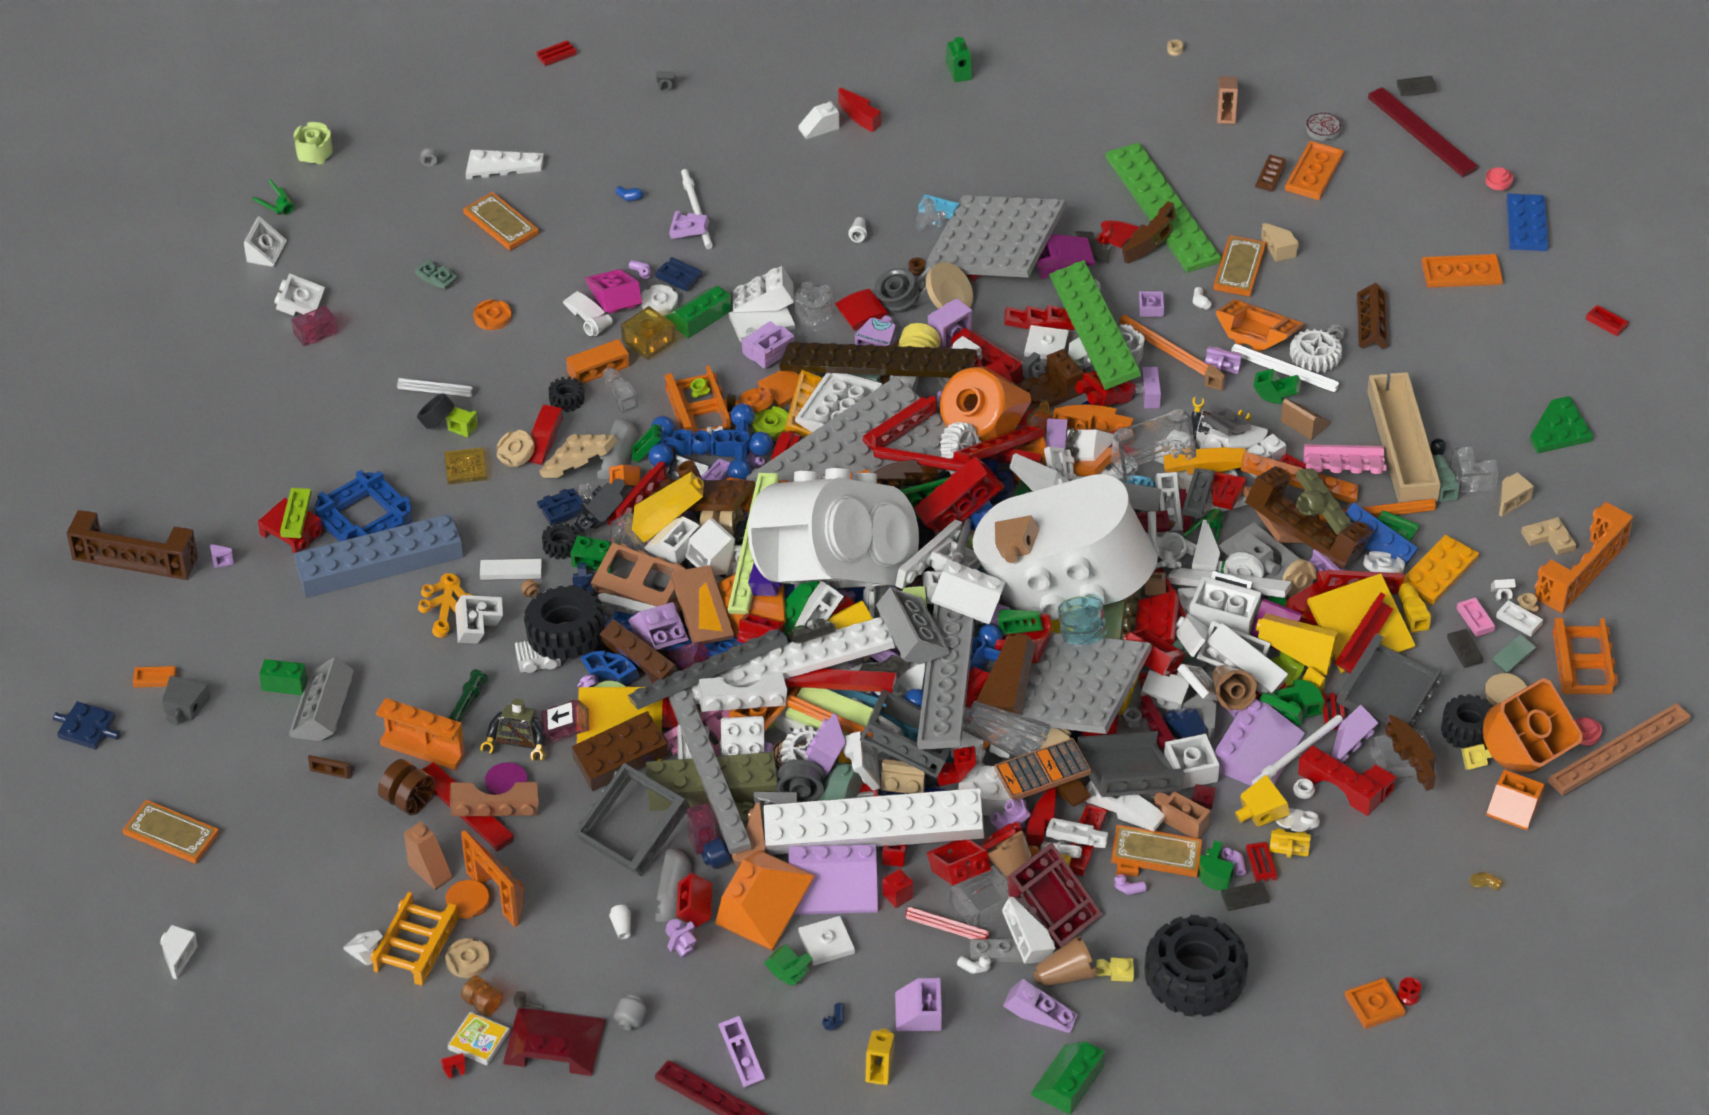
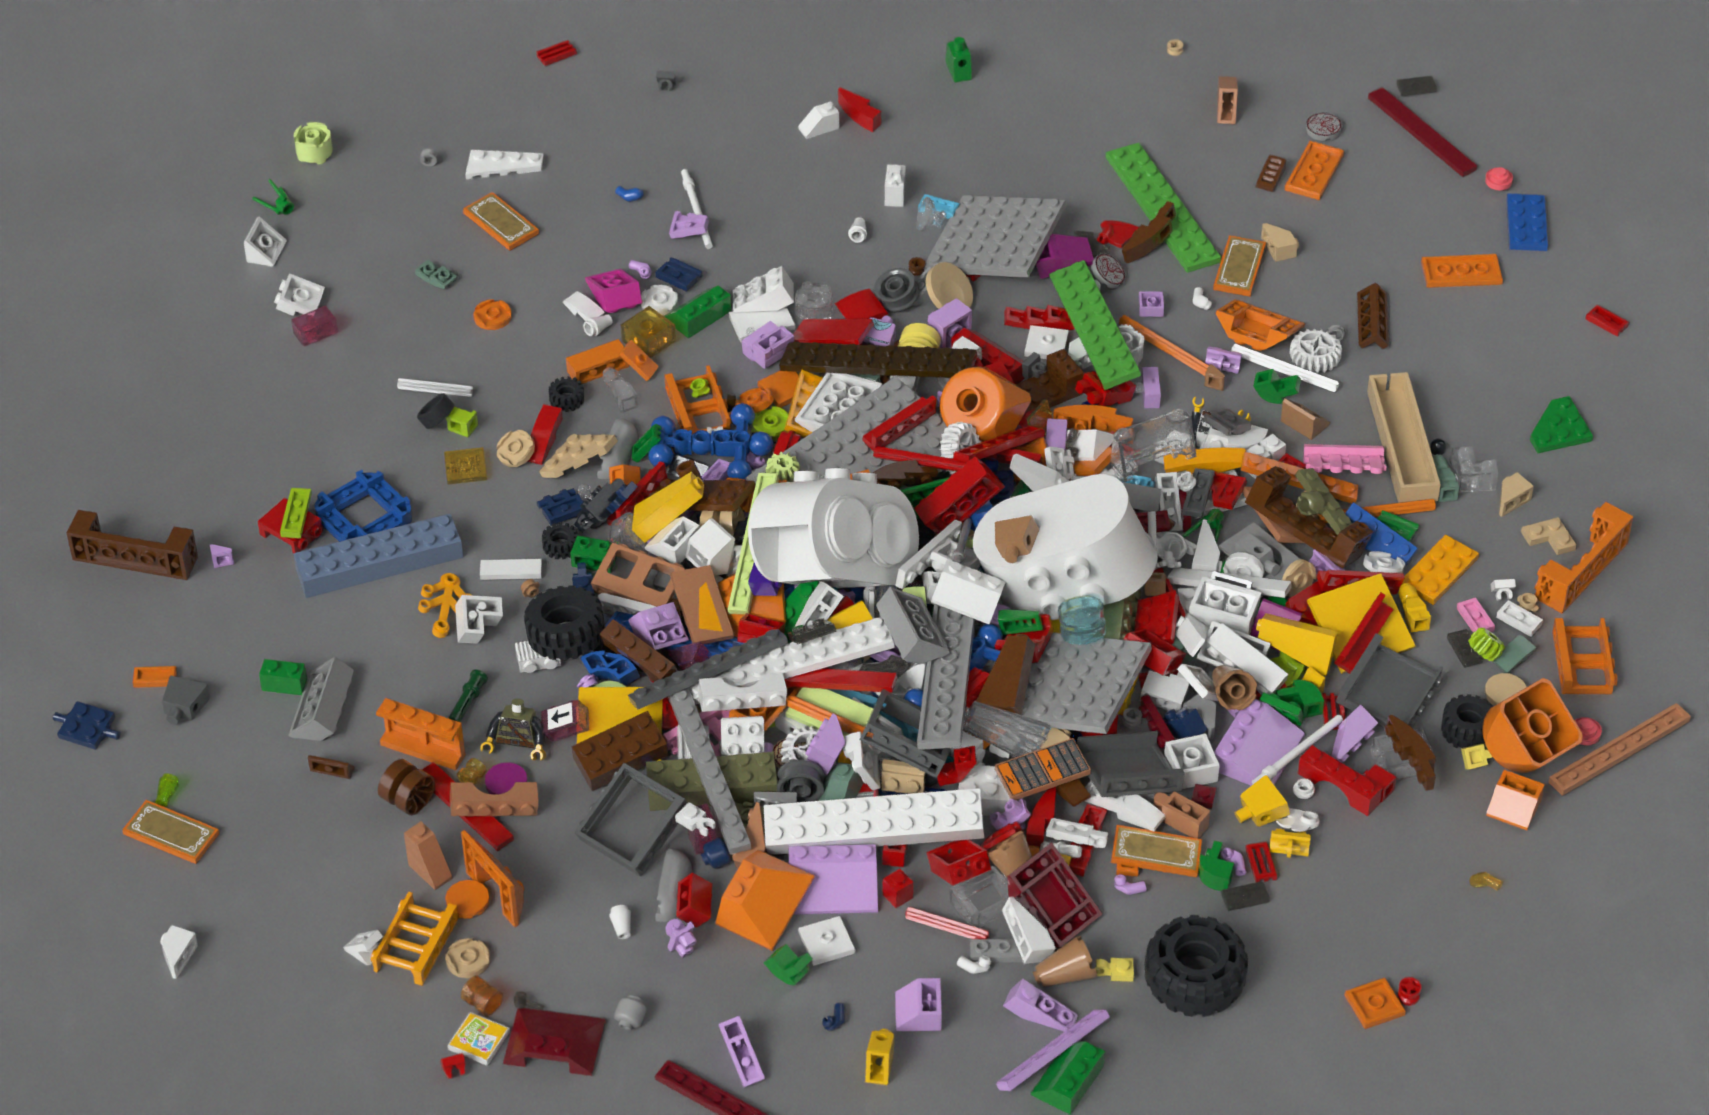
none -> clear neon green cone [155,773,180,807]
none -> clear yellow wheel [457,758,487,785]
none -> dark blue plate [606,481,638,514]
none -> orange plate [619,340,659,381]
none -> white plate [675,802,715,836]
none -> yellowish green gear [766,452,800,482]
none -> red tile [793,319,874,345]
none -> white hinge [885,165,906,207]
none -> lavender tile [996,1010,1110,1091]
none -> light grey tile [1091,253,1125,289]
none -> white bush [1176,472,1197,492]
none -> lime gear [1468,627,1505,662]

